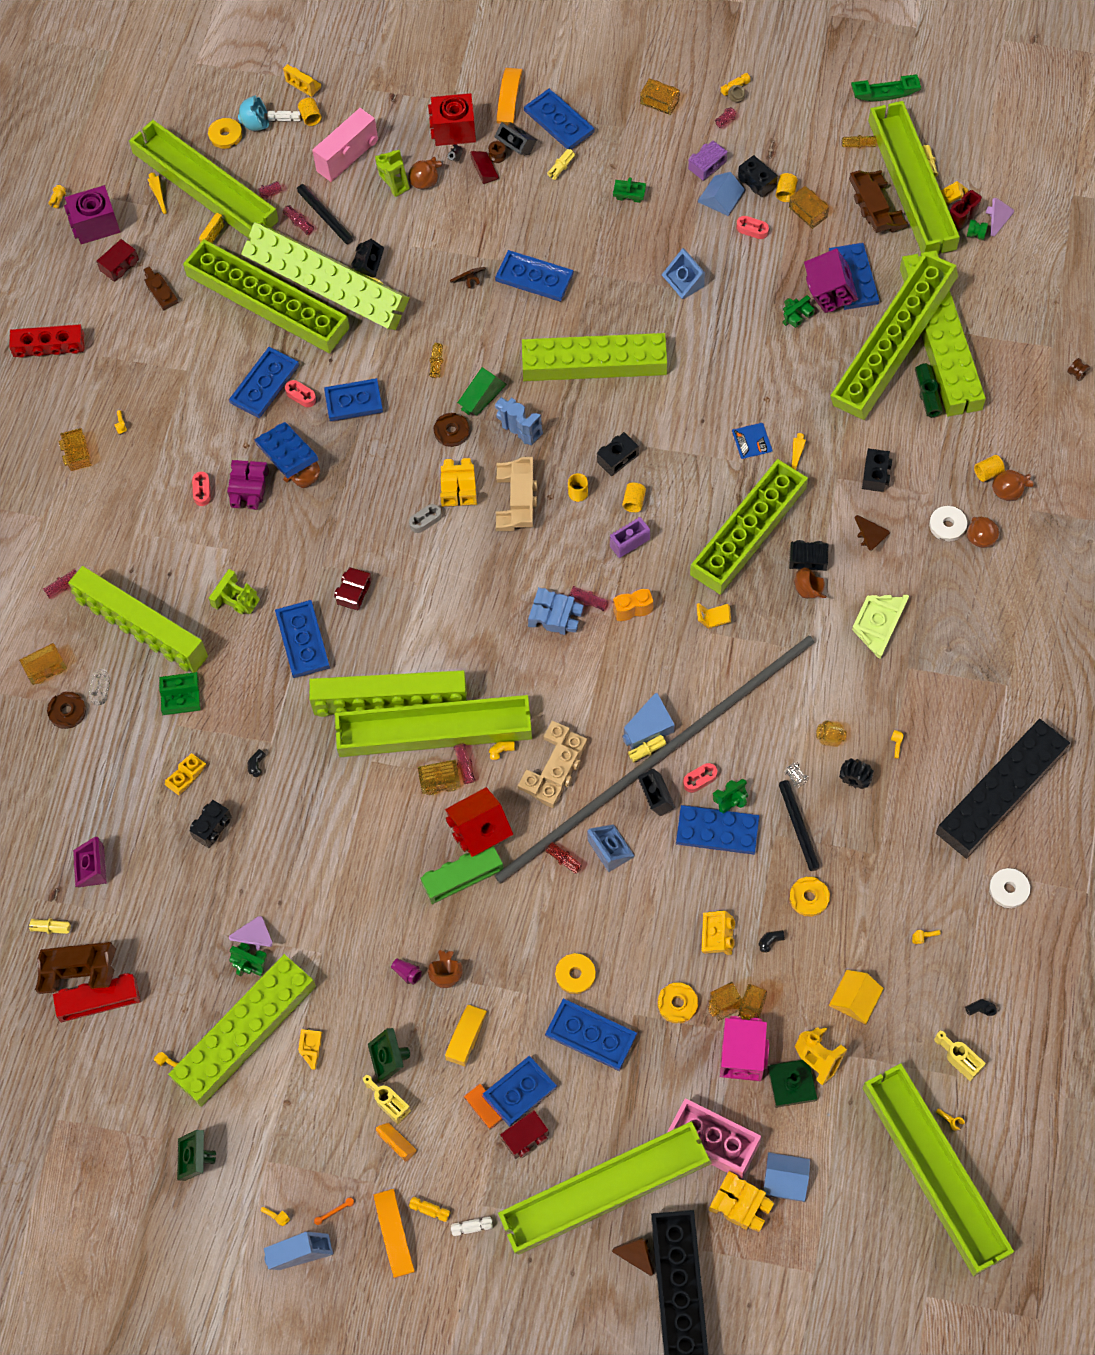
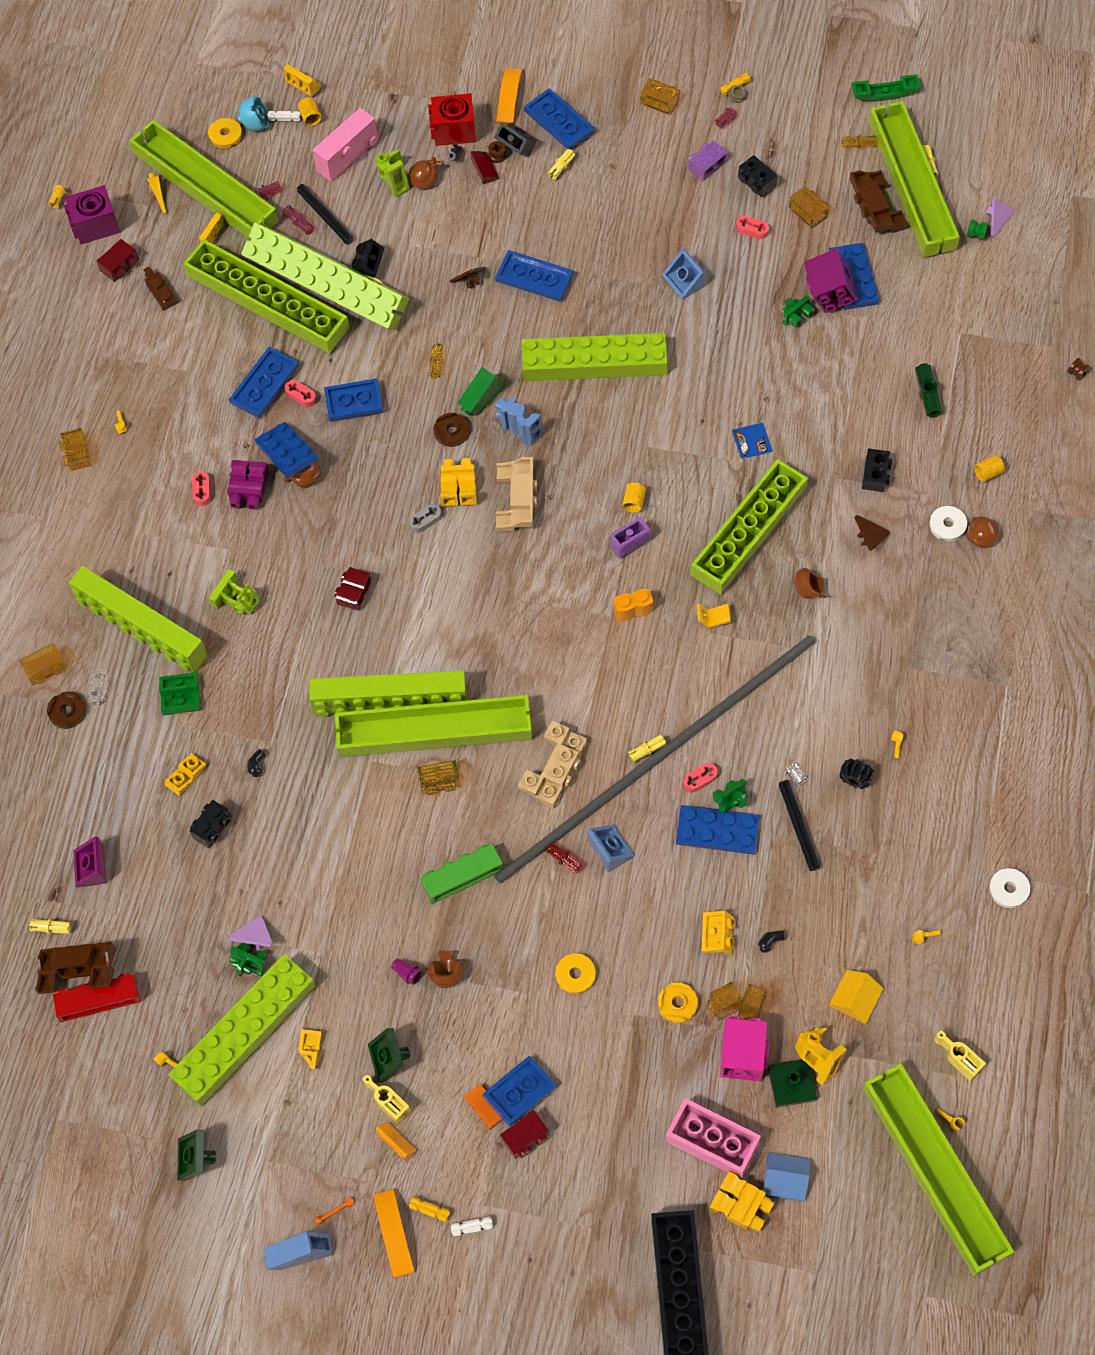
red brick [9,324,85,358] -> none
clear pink pin [43,568,77,599] -> none
yellow hand [261,1207,290,1226] -> none
blue plate [275,600,330,678] -> none
red brick [445,787,514,857] -> none
yellow slope [445,1005,487,1067] -> none
clear pink pin [453,743,476,784] -> none
yellow arm [488,741,515,760] -> none
lime piece [498,1121,712,1255] -> none
medium blue hips [528,587,583,635] -> none
blue plate [545,998,637,1071] -> none
yellow piece [568,473,588,502] -> none
clear pink pin [569,586,608,612] -> none
black brick [597,432,639,477] -> none
reddish brown piece [612,1238,654,1276] -> none
green hips [613,177,646,203] -> none
medium blue slope [622,693,675,750] -> none
black brick [637,769,675,816] -> none
medium blue slope [698,172,745,216] -> none
yellow piece [775,173,798,202] -> none
black brick [789,540,828,571] -> none
yellow tile [789,877,830,917] -> none
yellow piece [791,433,806,470] -> none
clear yellow head [816,720,847,747] -> none
lime brick [830,252,958,420] -> none
yellowish green wing [852,595,909,659] -> none
lime piece [900,250,986,417] -> none
black brick [936,718,1070,859] -> none
yellow bracket [940,181,968,205] -> none
dark red brick [950,190,982,230] -> none
black arm [965,999,997,1016] -> none
dark orange hat [992,470,1034,501] -> none

